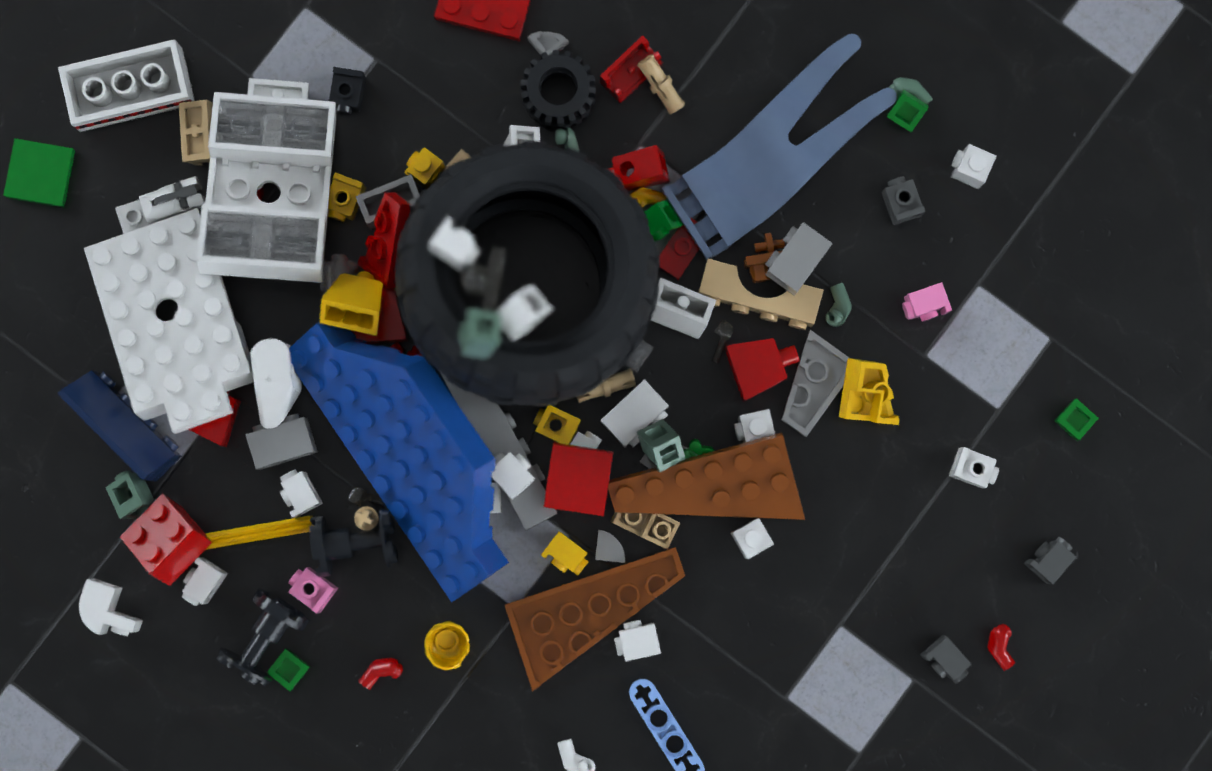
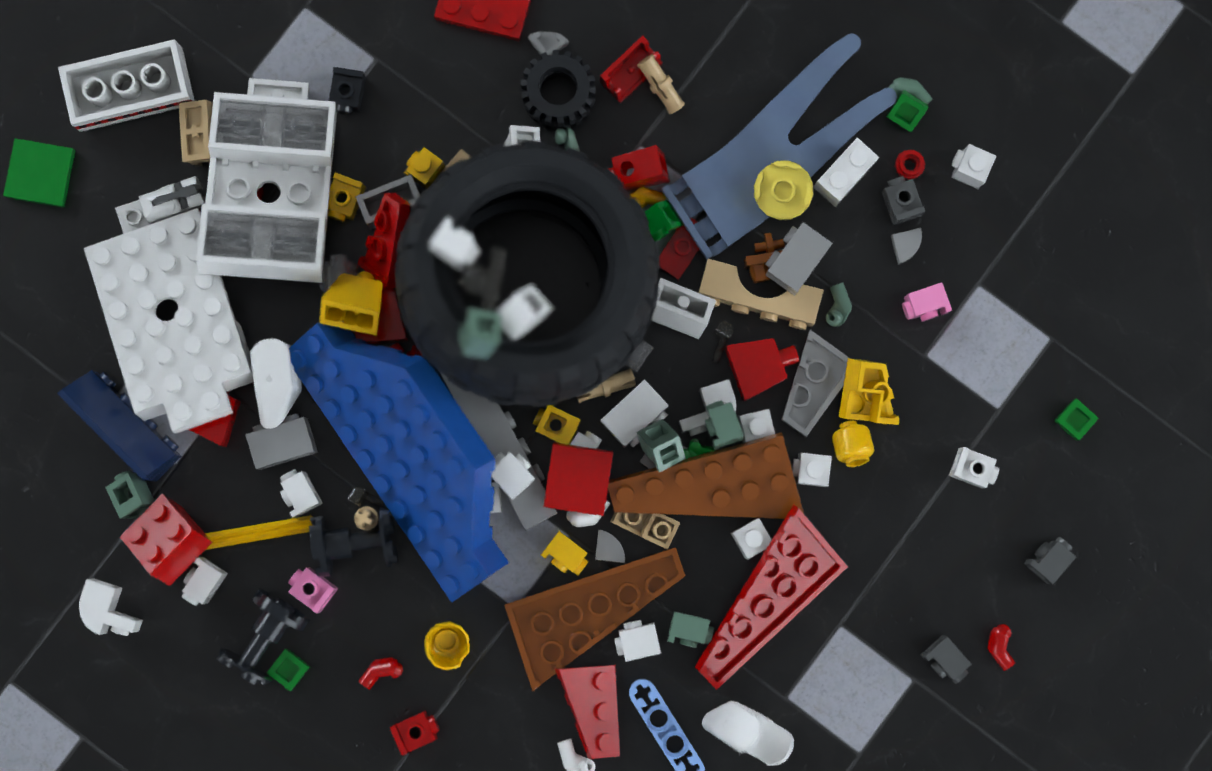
none -> red brick [390,710,440,756]
none -> wing [555,664,620,759]
none -> white arm [566,500,611,528]
none -> sand green brick [667,611,714,648]
none -> white brick [678,379,736,436]
none -> wing [695,504,848,690]
none -> white animal [702,701,794,766]
none -> sand green brick [704,400,744,450]
none -> light yellow tile [754,161,813,220]
none -> white brick [792,453,832,487]
none -> white brick [813,138,879,207]
none -> yellow head [832,420,874,467]
none -> light grey tile [891,228,922,264]
none -> red plate [895,150,925,180]

